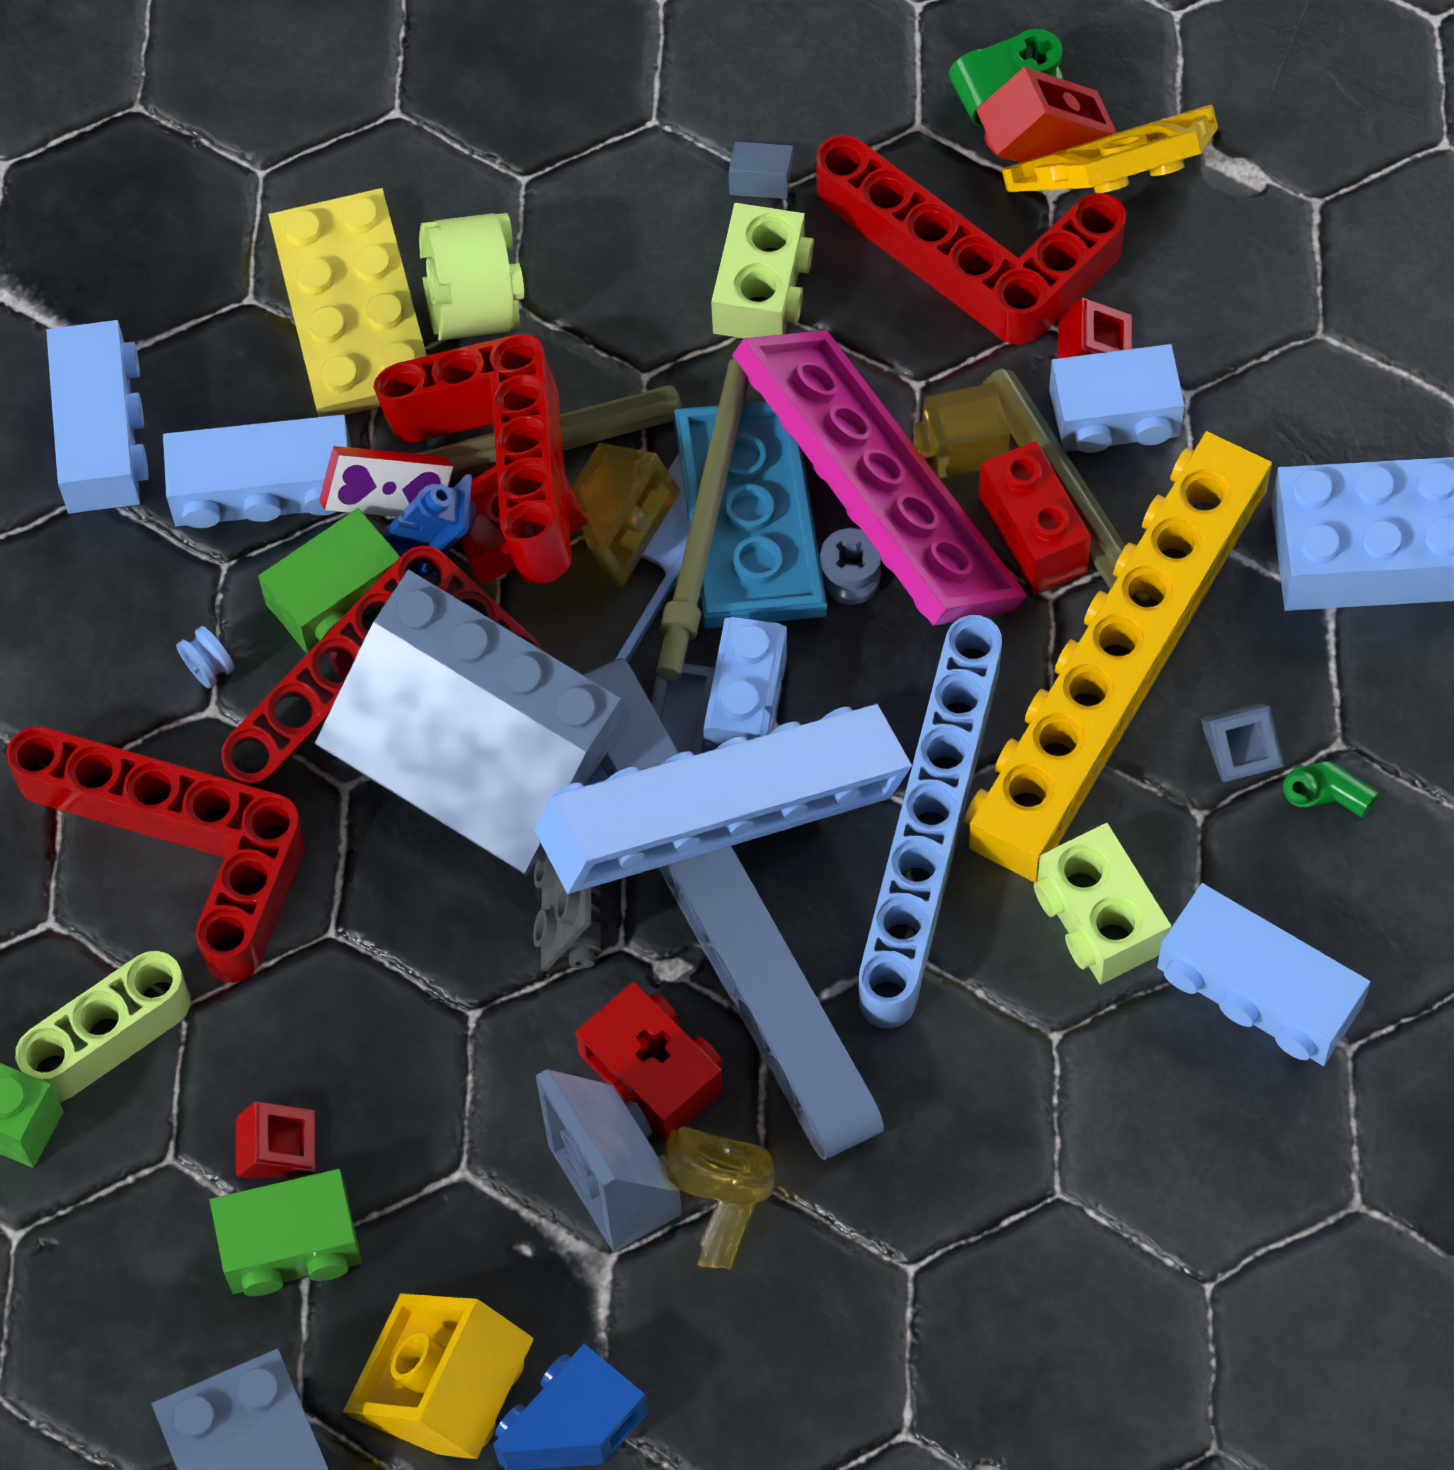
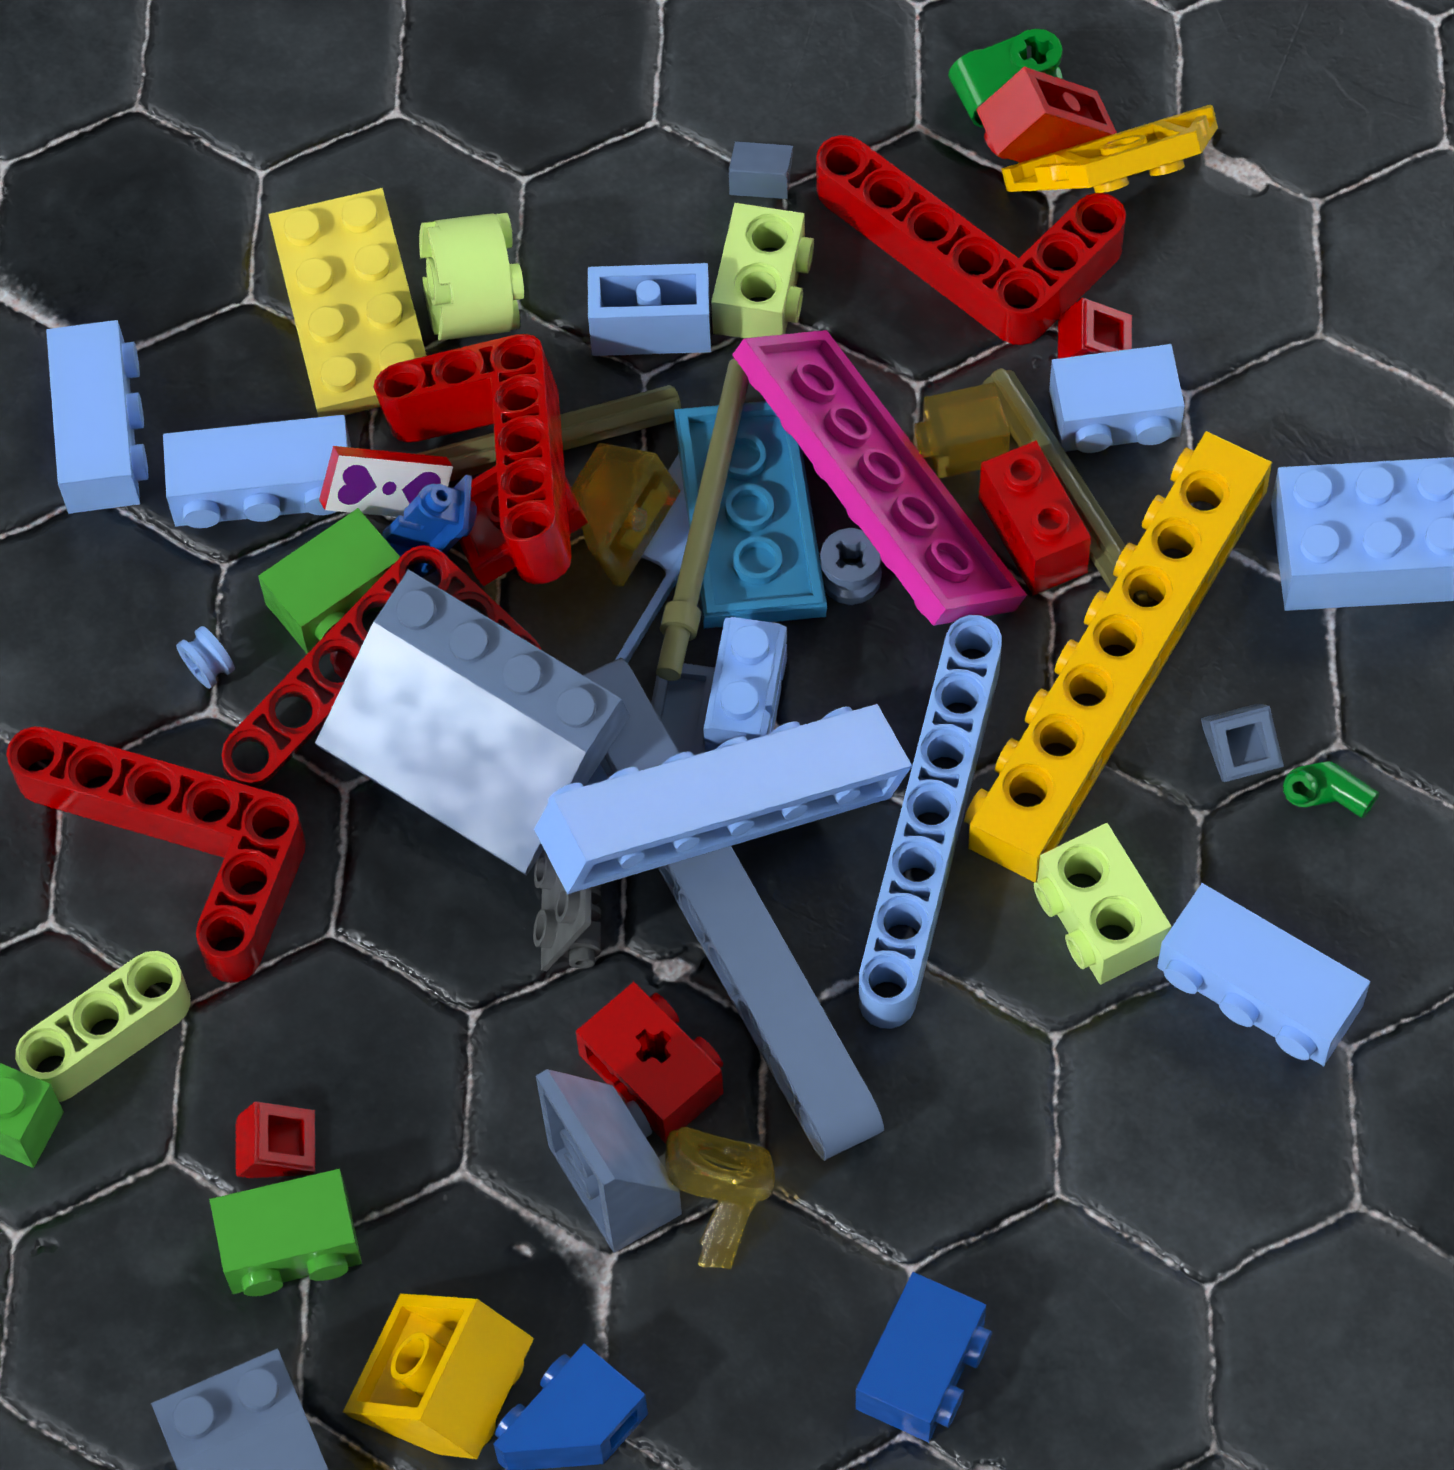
none -> light blue brick [588,263,711,356]
none -> blue brick [856,1272,992,1443]

